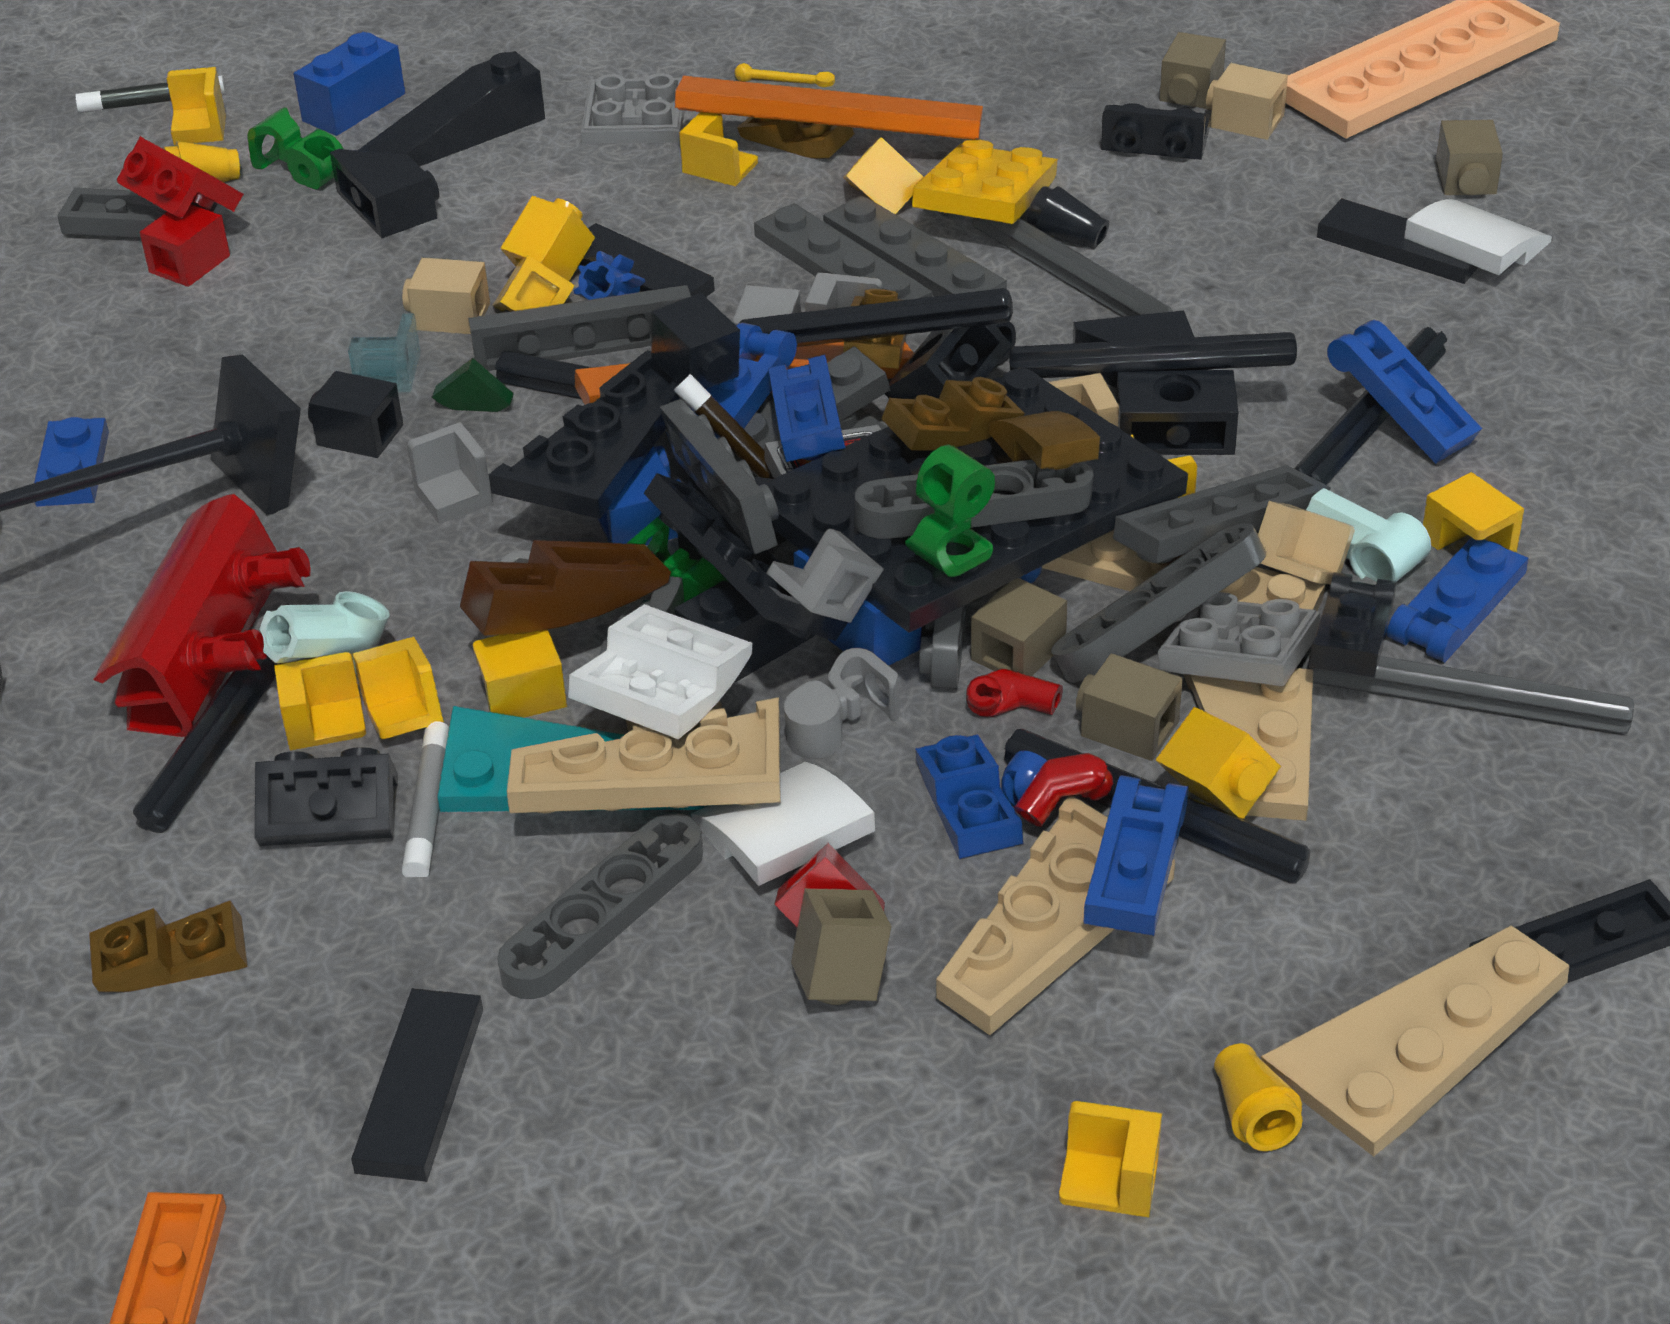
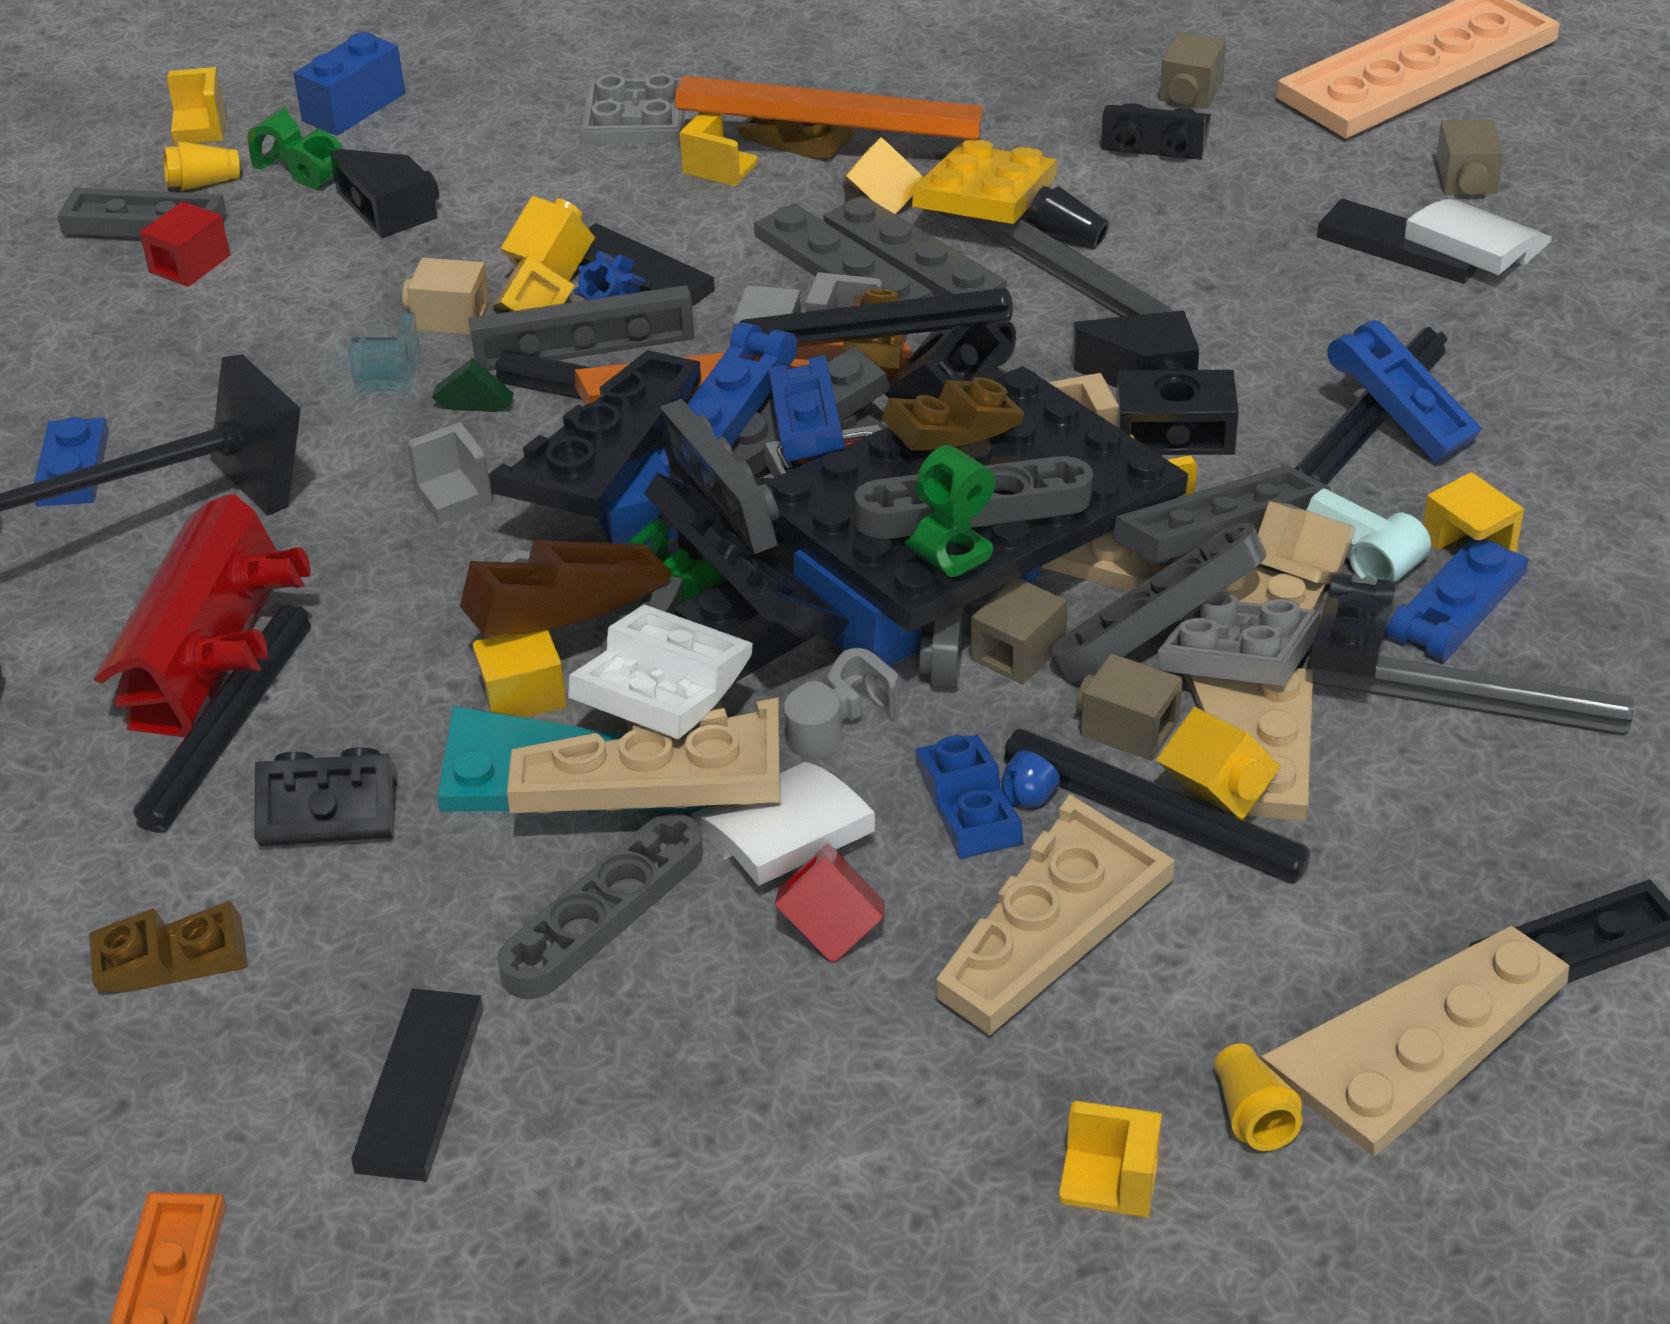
pearl dark grey bar [76,75,225,112] -> none
red bracket [117,136,244,218] -> none
light aqua piece [259,591,390,674] -> none
yellow panel [274,652,366,751] -> none
black brick [308,371,404,458] -> none
yellow panel [352,636,444,739] -> none
black wedge [358,51,545,166] -> none
light grey bar [402,721,449,877] -> none
black brick [651,293,740,389] -> none
dark brown bar [673,374,774,479] -> none
yellow hinge [734,63,835,87] -> none
light grey panel [767,529,884,623] -> none
dark tan brick [791,888,892,1005] -> none
red arm [966,669,1063,717] -> none
pearl gold slope [989,411,1100,470] -> none
black axle [1009,332,1297,378] -> none
red arm [1014,753,1113,827] -> none
blue plate [1084,775,1189,936] -> none
tan brick [1206,63,1288,140] -> none

